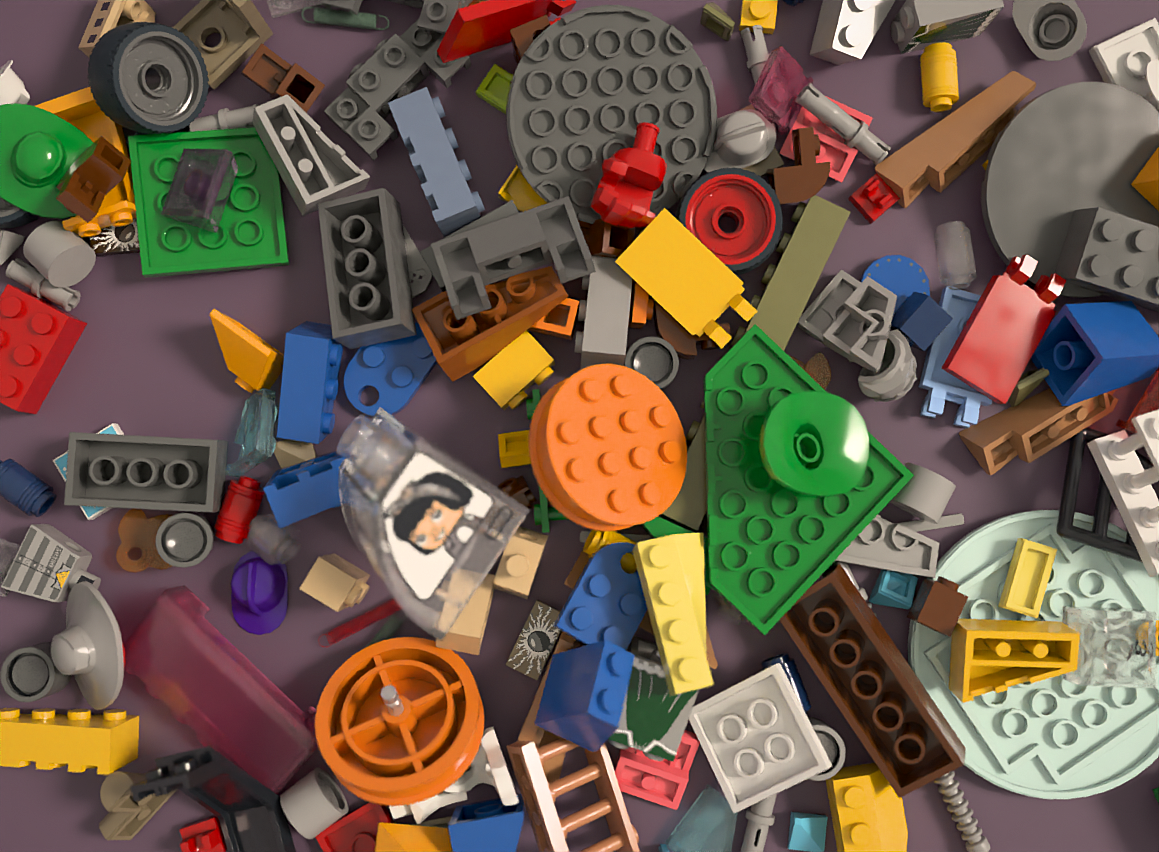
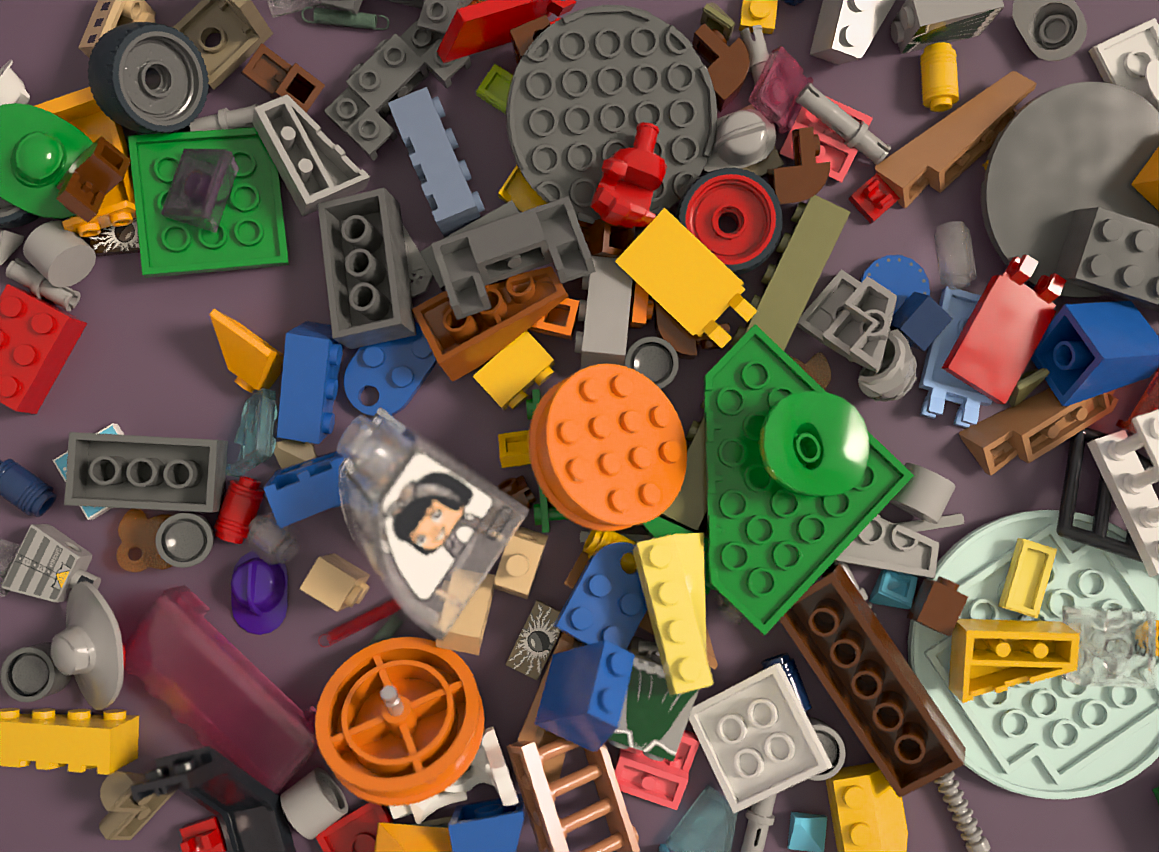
none -> reddish brown brick [692,23,750,112]

